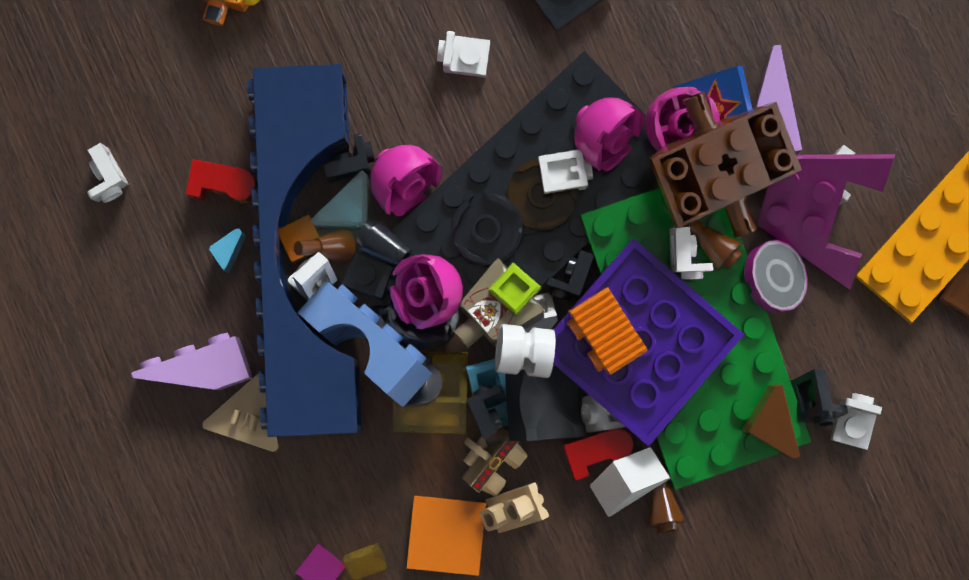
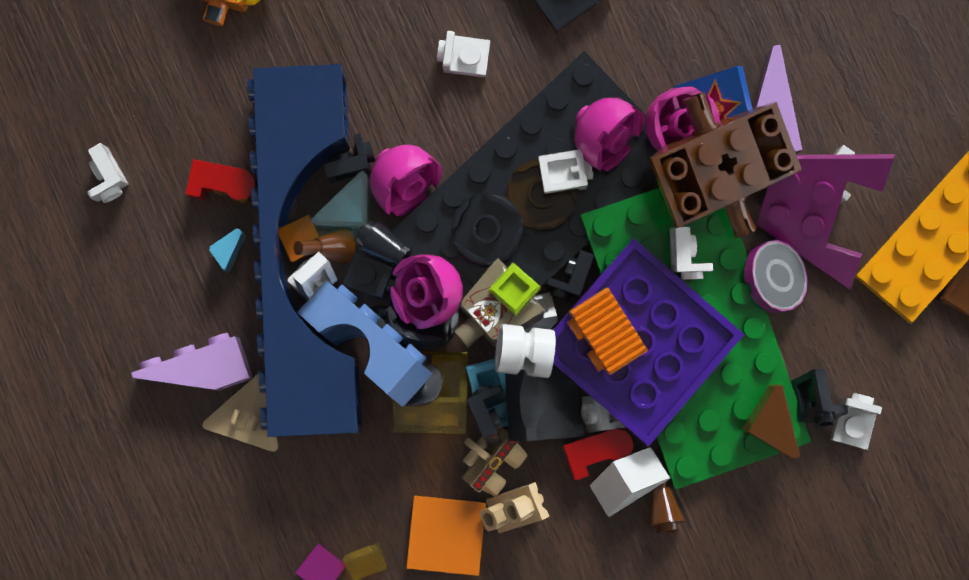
reddish brown cone [683,220,743,271] -> none

